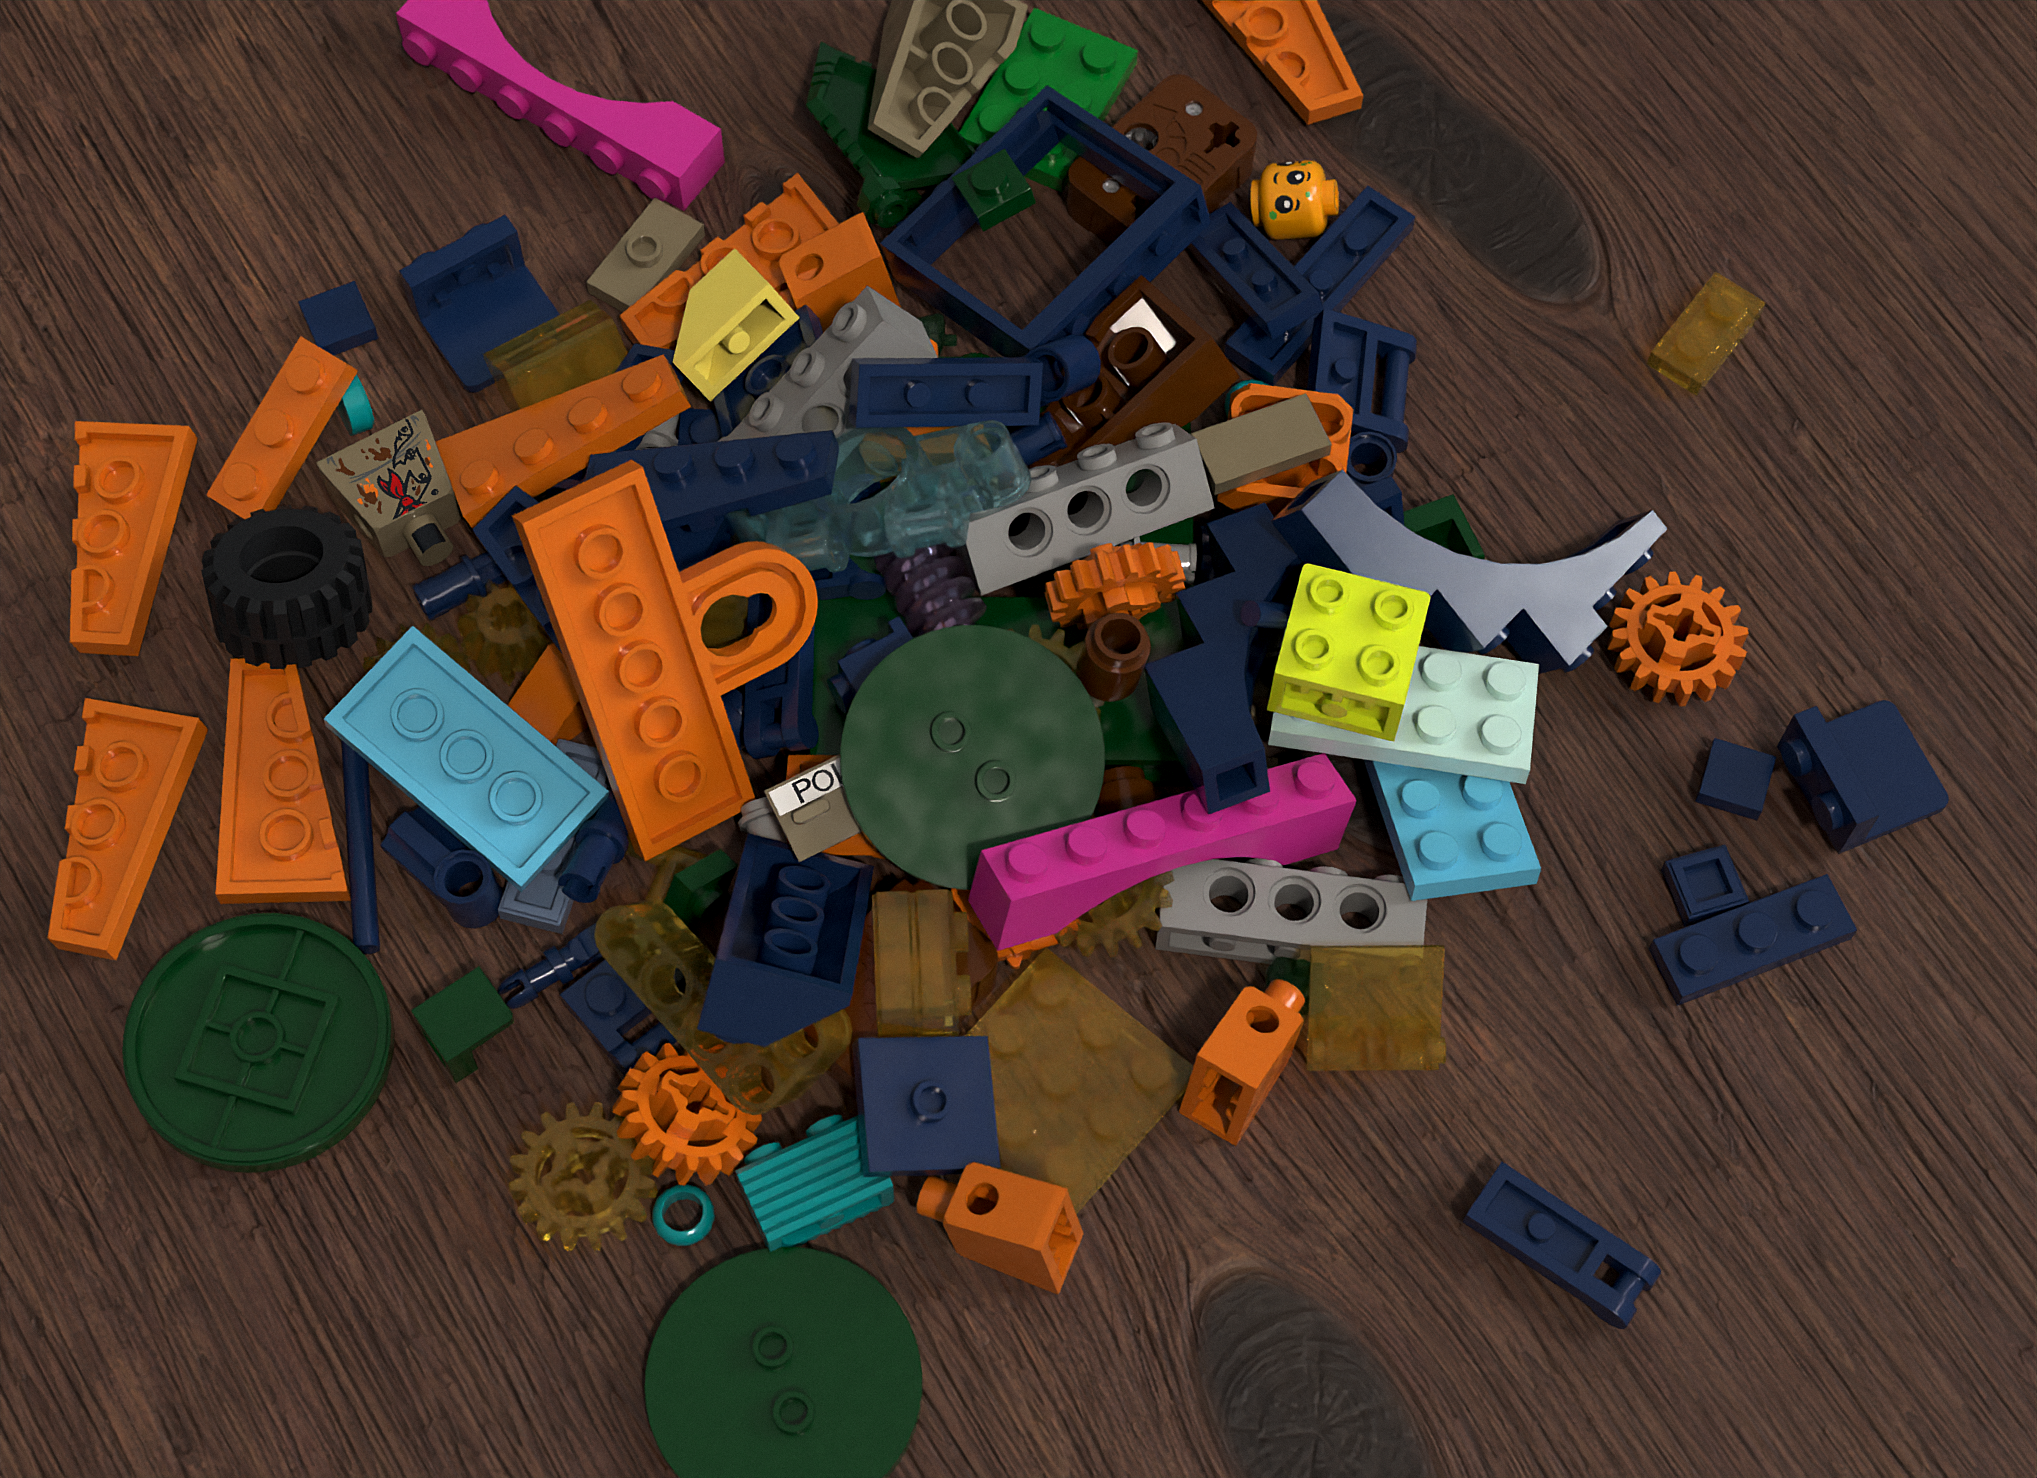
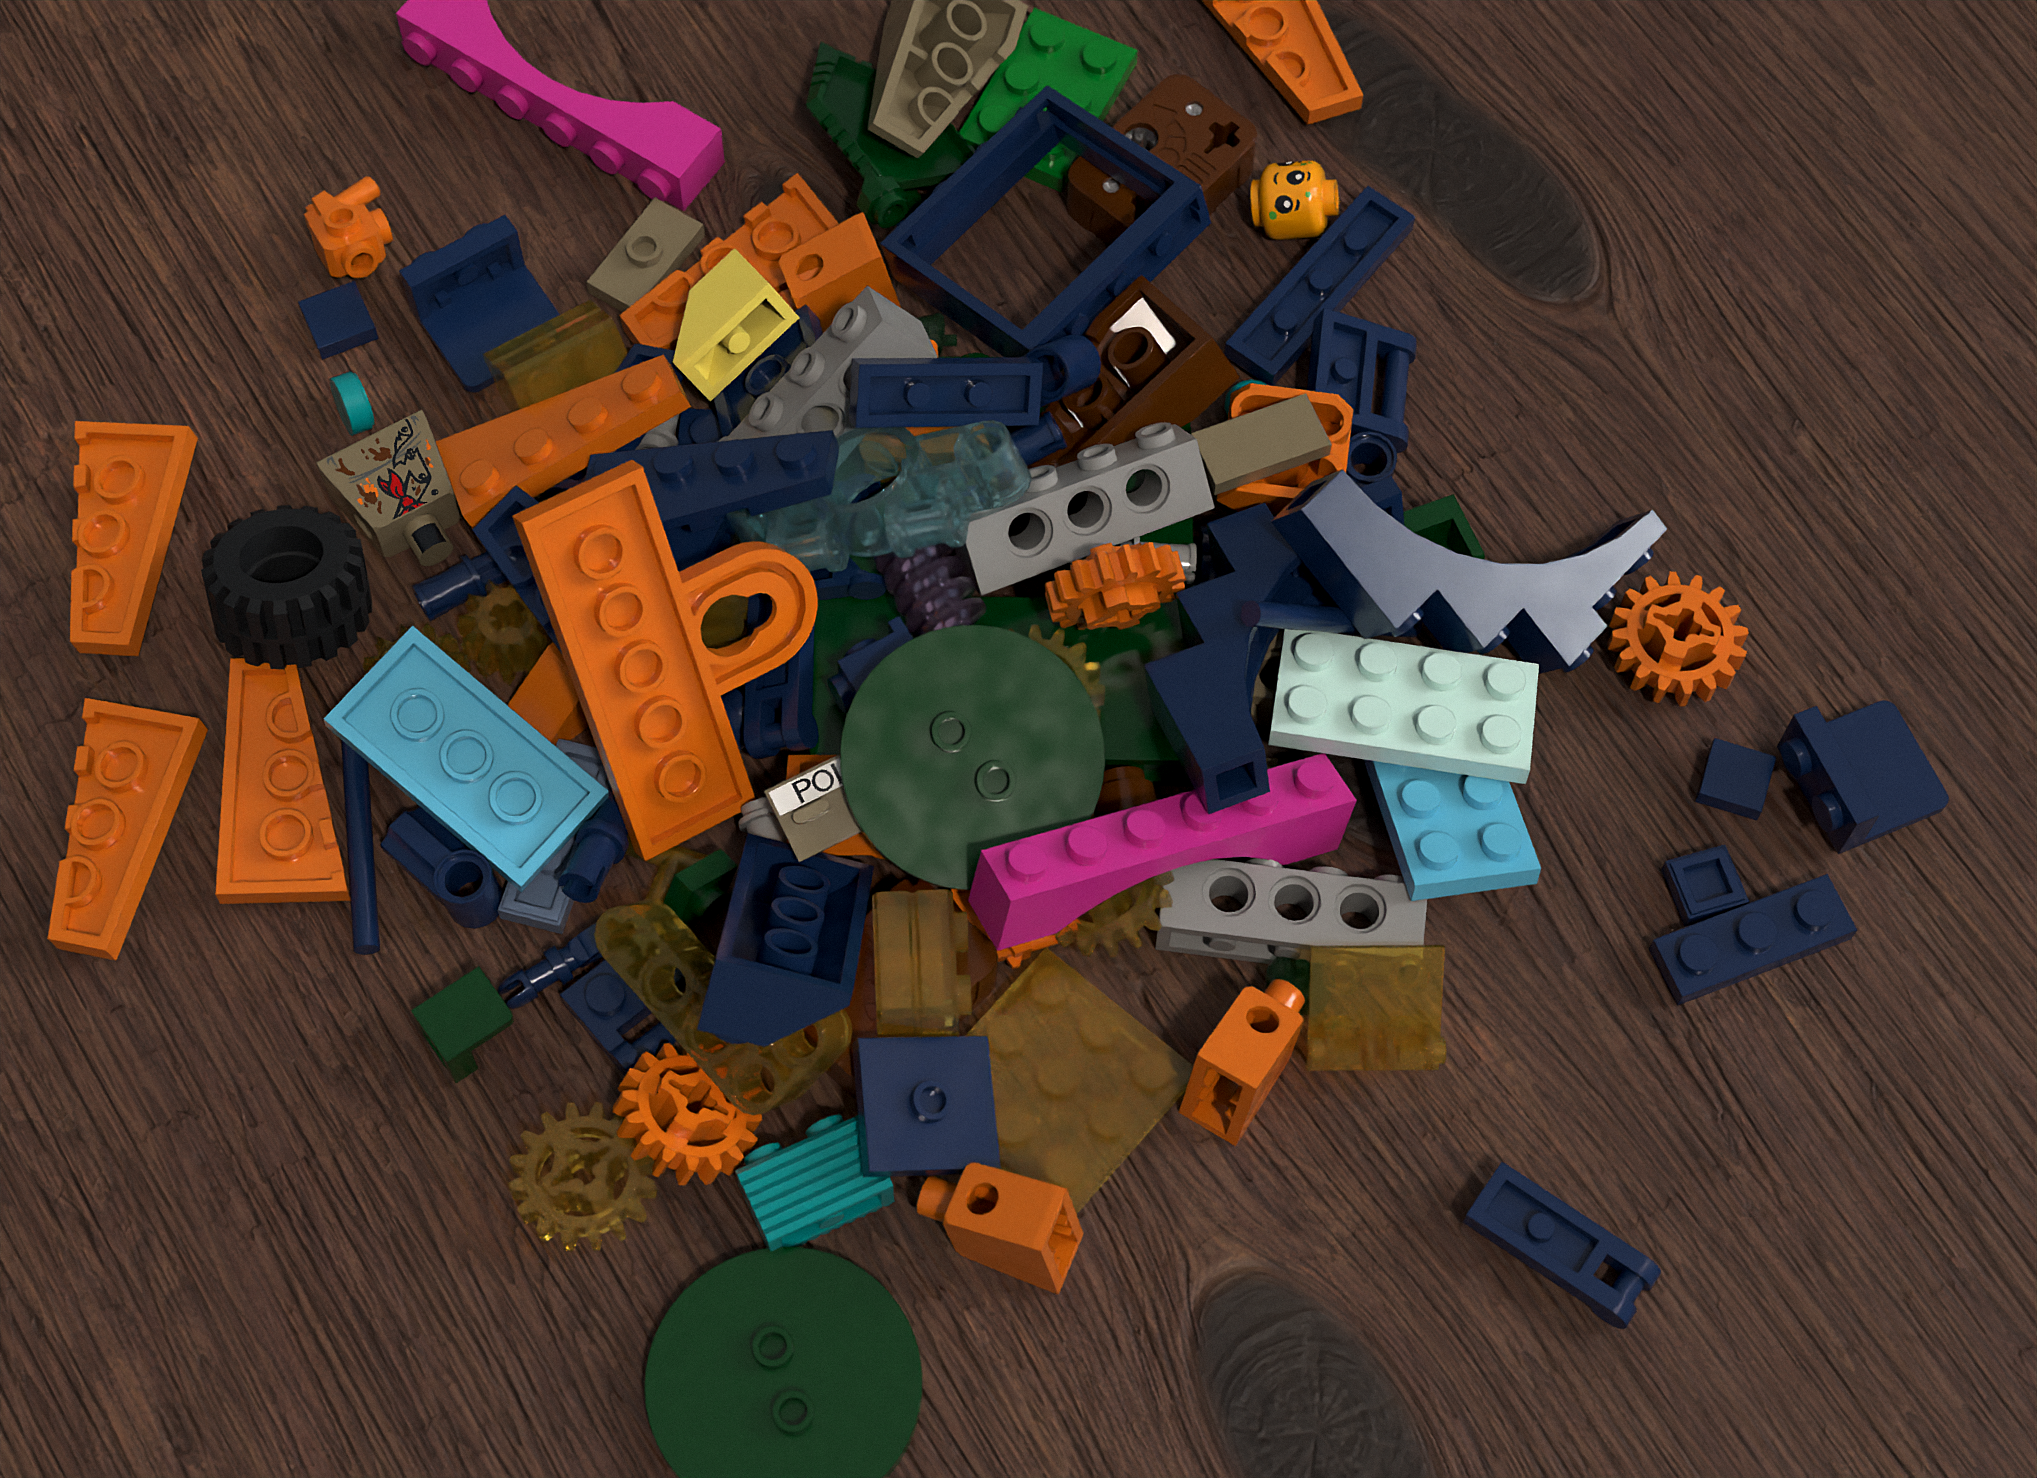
dark green plate [122,913,395,1173] -> none
orange plate [206,336,358,519] -> none
teal piece [652,1184,715,1246] -> none
dark green plate [952,149,1036,232] -> none
reddish brown brick [1076,613,1151,702] -> none
dark blue plate [1186,202,1324,340] -> none
neon yellow bracket [1267,564,1430,742] -> none
clear yellow plate [1647,272,1766,396] -> none
none -> orange piece [304,176,393,278]

